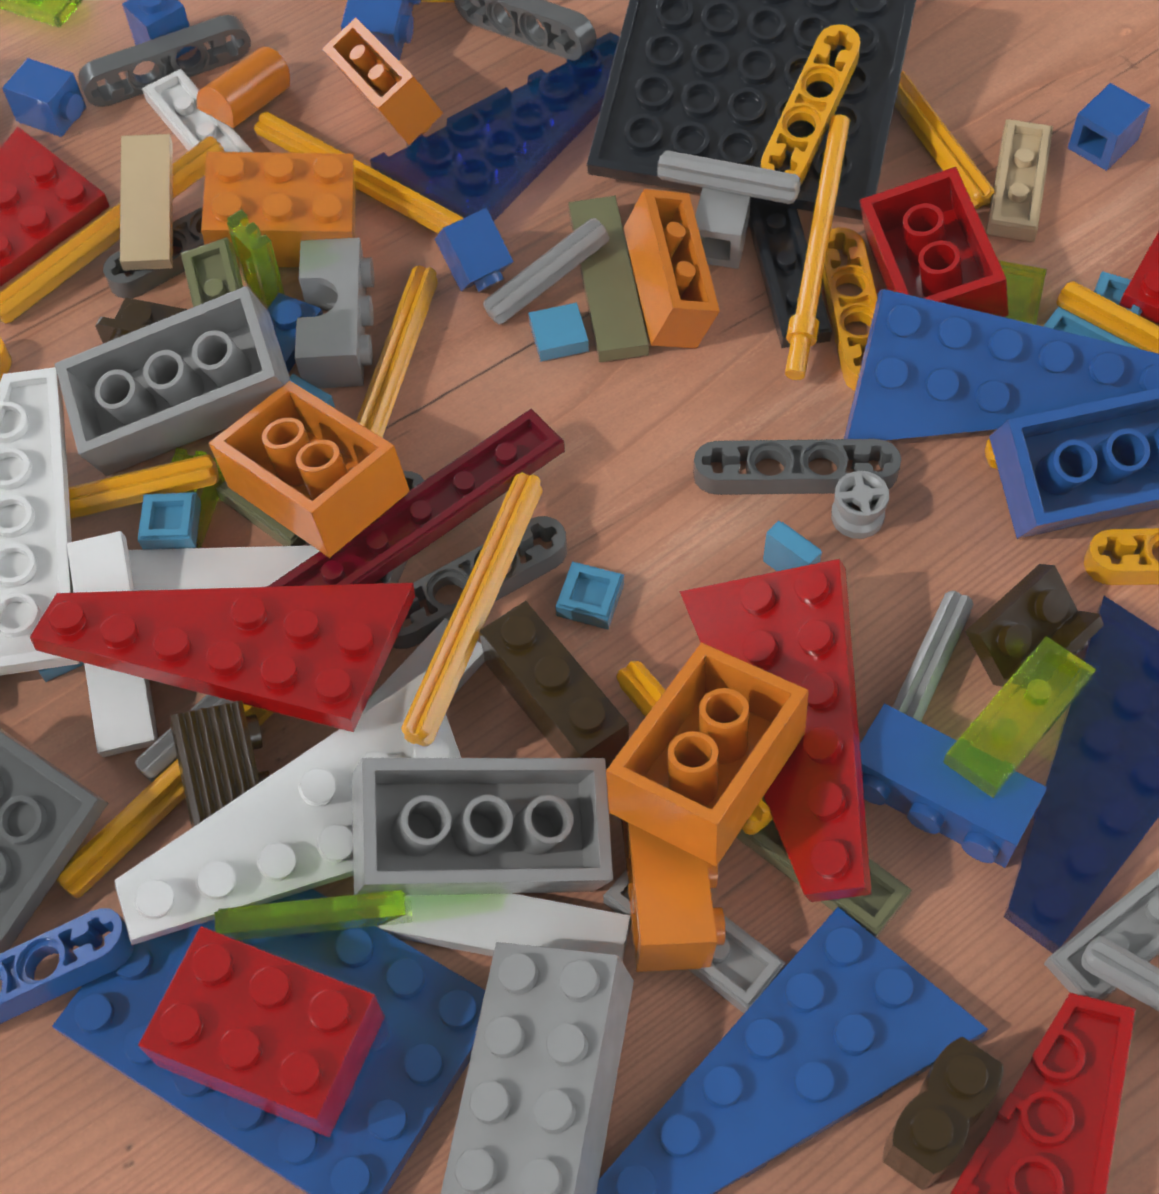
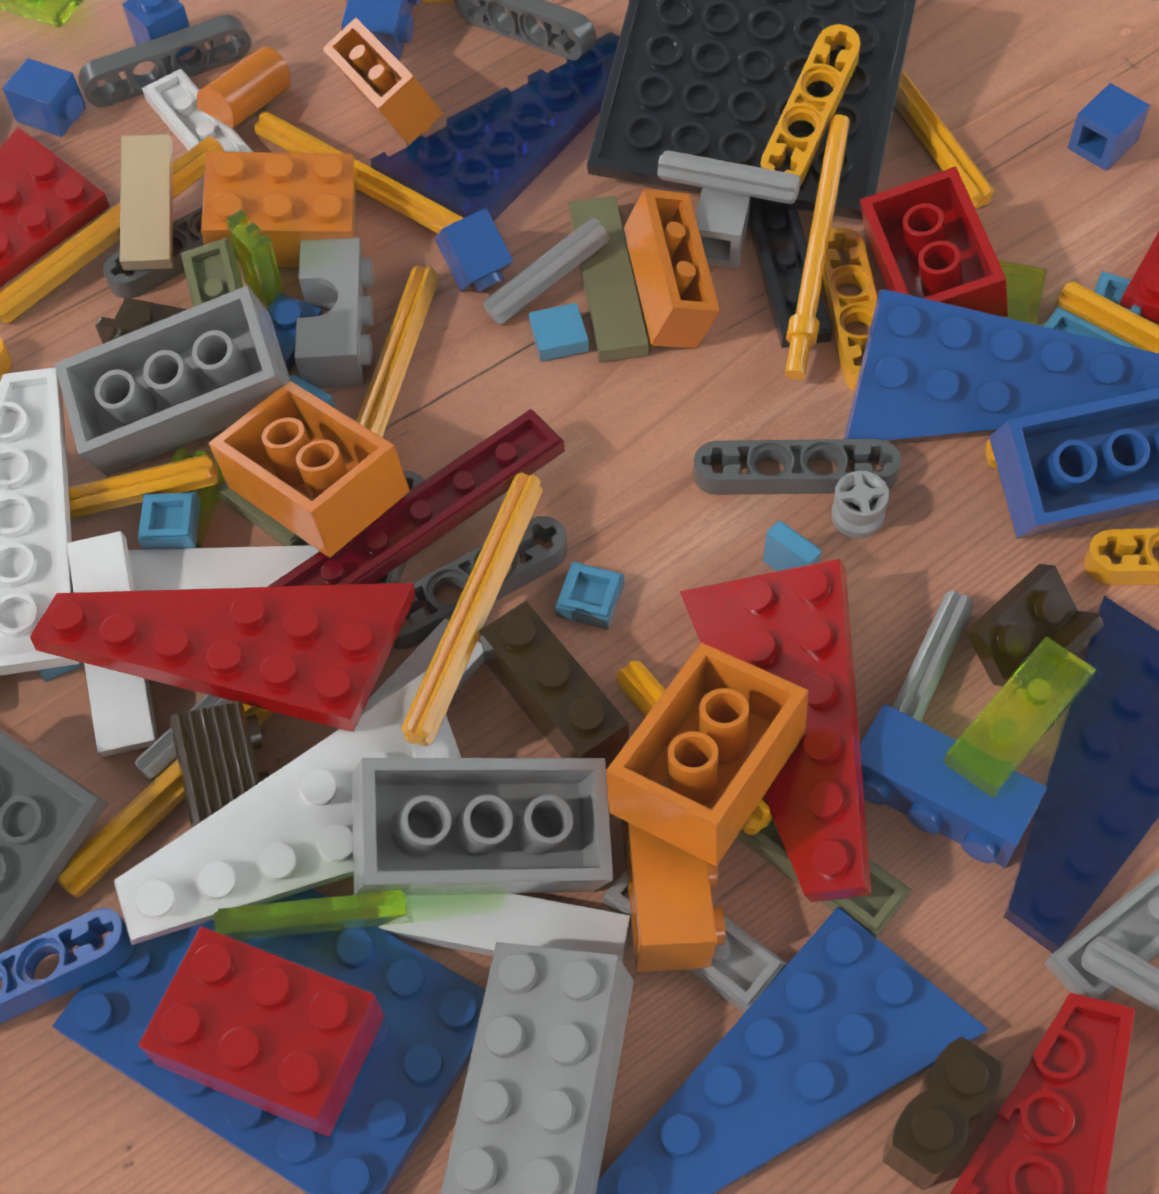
tan tile [986,119,1053,242] -> none

